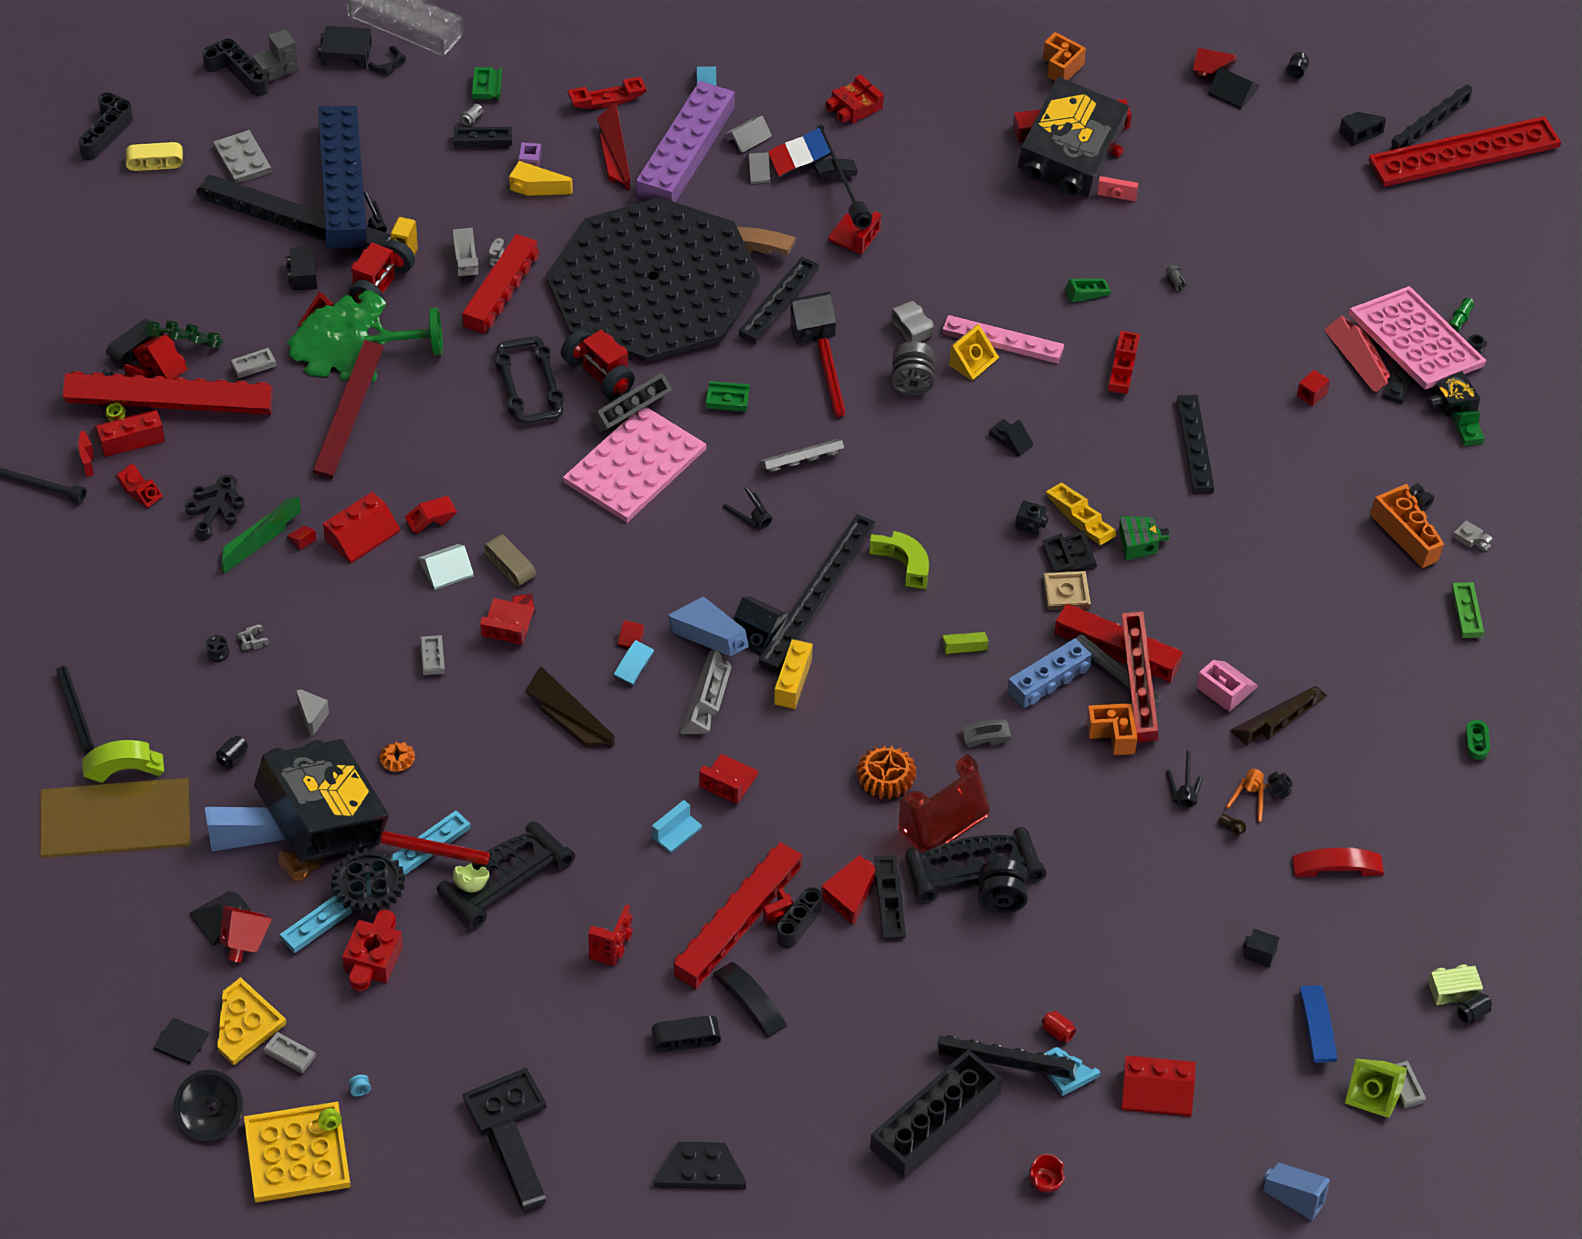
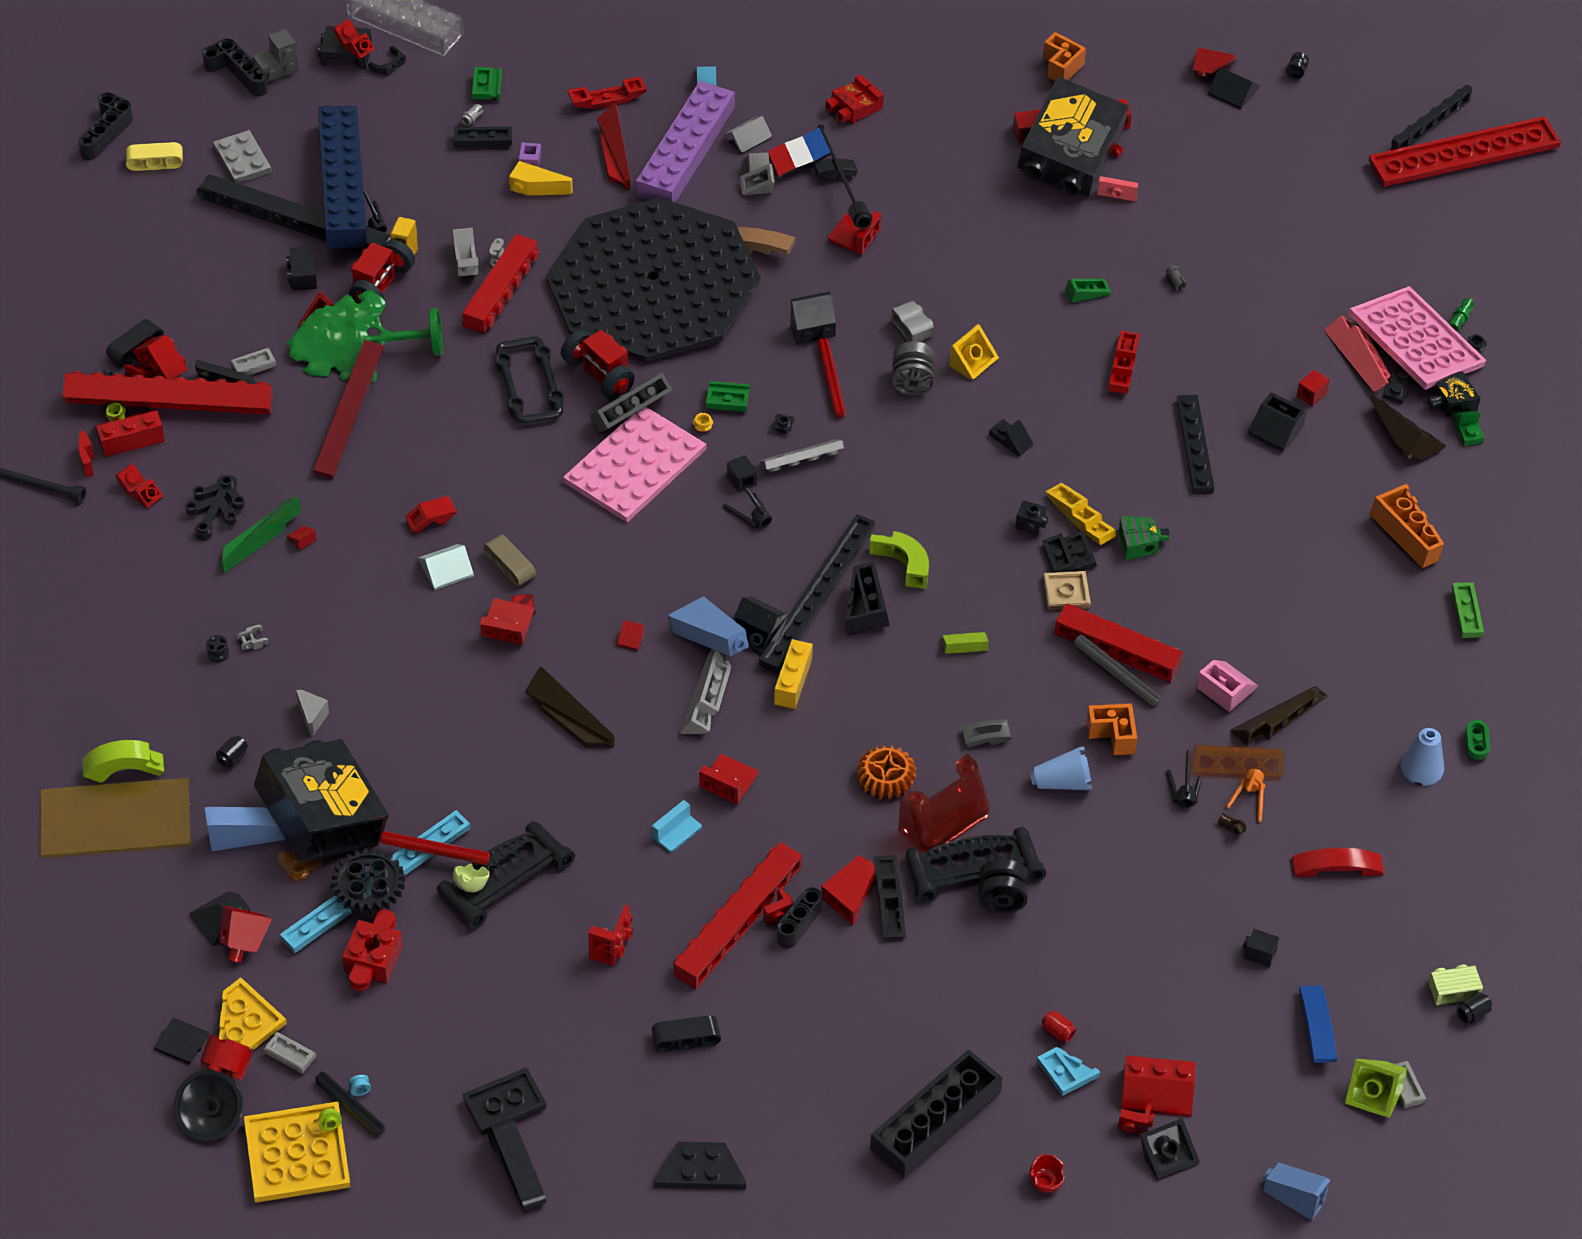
black axle [56,666,95,753] -> none
dark green plant [144,320,224,348] -> none
red slope [323,491,400,564] -> none
orange gear [379,741,415,772] -> none
light grey plate [420,635,445,675] -> none
medium azure slope [614,640,654,686] -> none
black slope [713,962,787,1038] -> none
black plate [739,257,819,344] -> none
black plate [937,1035,1077,1080] -> none
bright pink plate [942,315,1064,363] -> none
medium blue brick [1007,638,1092,708] -> none
red brick [1122,611,1159,743] -> none
black gear [1265,771,1293,800] -> none
black slope [1339,112,1386,146] -> none
black wheel [1409,483,1434,511] -> none
light grey plate [1453,521,1492,551] -> none
none -> black plate [194,360,256,384]
none -> red brick [200,1034,254,1080]
none -> black axle [315,1071,385,1136]
none -> red slope [332,19,375,59]
none -> yellow plate [693,413,713,432]
none -> black brick [727,455,757,492]
none -> light grey slope [740,164,774,195]
none -> black plate [772,414,795,434]
none -> black wedge [845,562,890,636]
none -> light blue cone [1030,746,1092,790]
none -> red bracket [1118,1104,1155,1134]
none -> black slope [1139,1118,1200,1179]
none -> clear orange fence [1194,744,1284,777]
none -> black slope [1248,392,1307,451]
none -> dark brown wedge [1370,395,1446,460]
none -> light blue cone [1400,728,1445,786]

